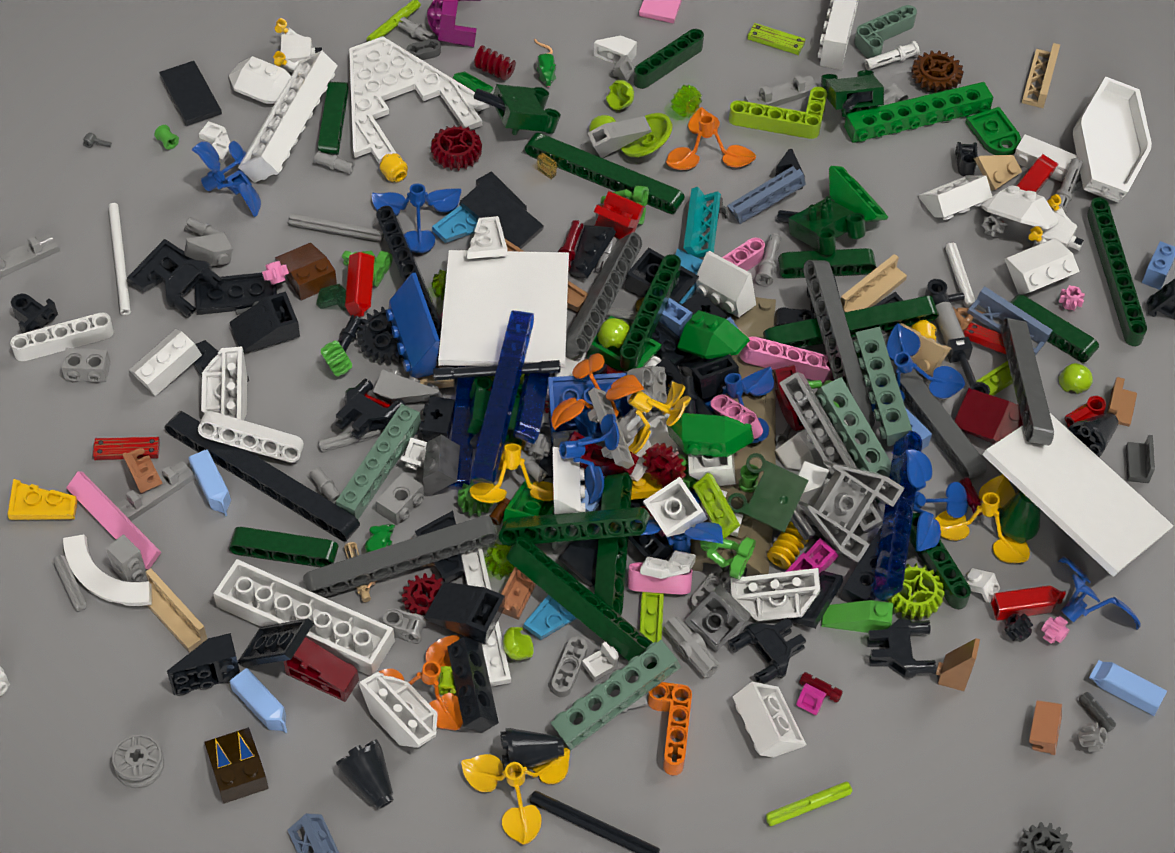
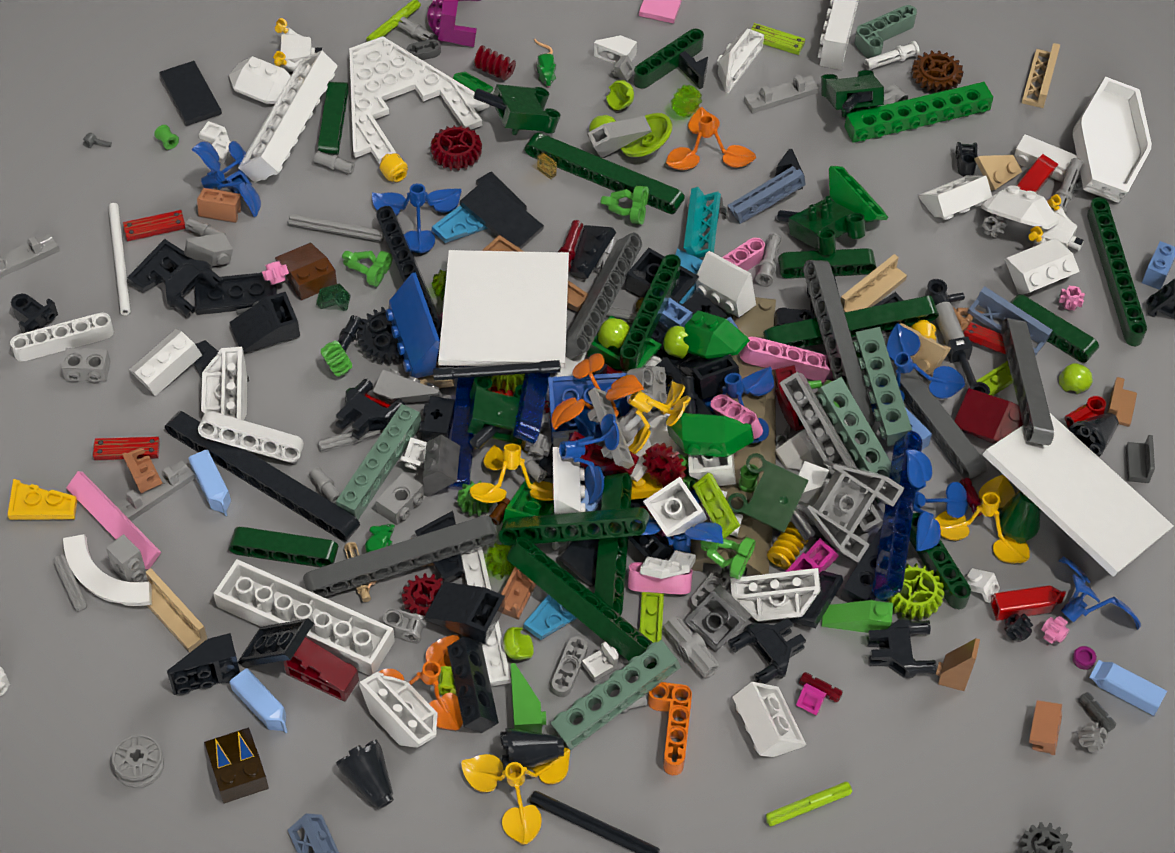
red piece [345,252,375,319] -> none
white wing [467,216,507,259] -> none
clear blue beam [471,310,534,484] -> none
red bracket [594,191,645,239] -> none
lime beam [729,87,827,139] -> none
white axle [945,242,975,308] -> none
green tile [965,107,1021,155] -> none
none -> red tile [123,210,186,241]
none -> nougat hinge [197,188,241,223]
none -> bright green slope [511,663,546,733]
none -> lime hair [663,325,689,359]
none -> black slope [678,51,708,89]
none -> white wedge [717,28,764,93]
none -> magenta tile [1073,646,1097,670]

